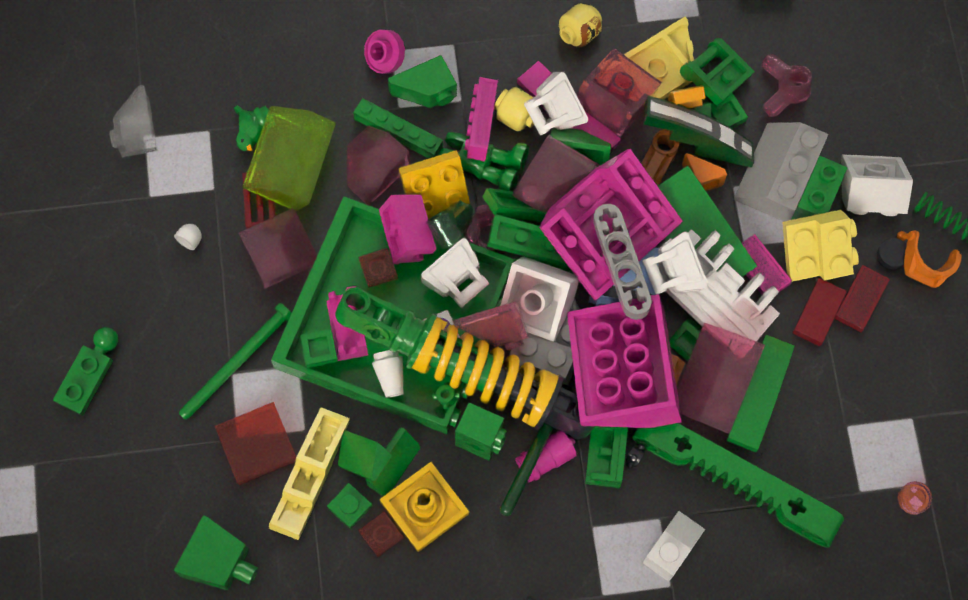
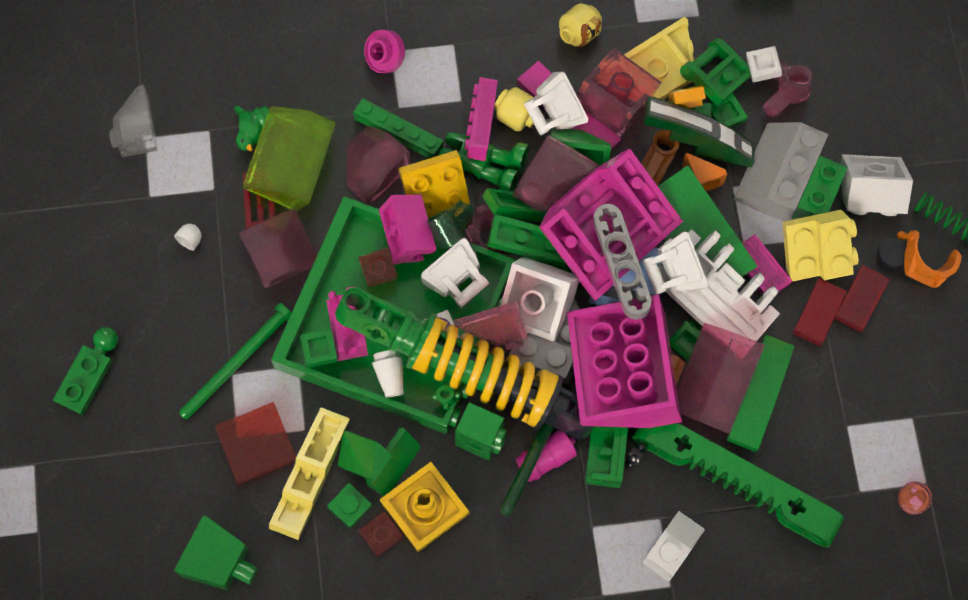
green slope [388,55,457,108] -> none
none -> white tile [746,46,782,82]

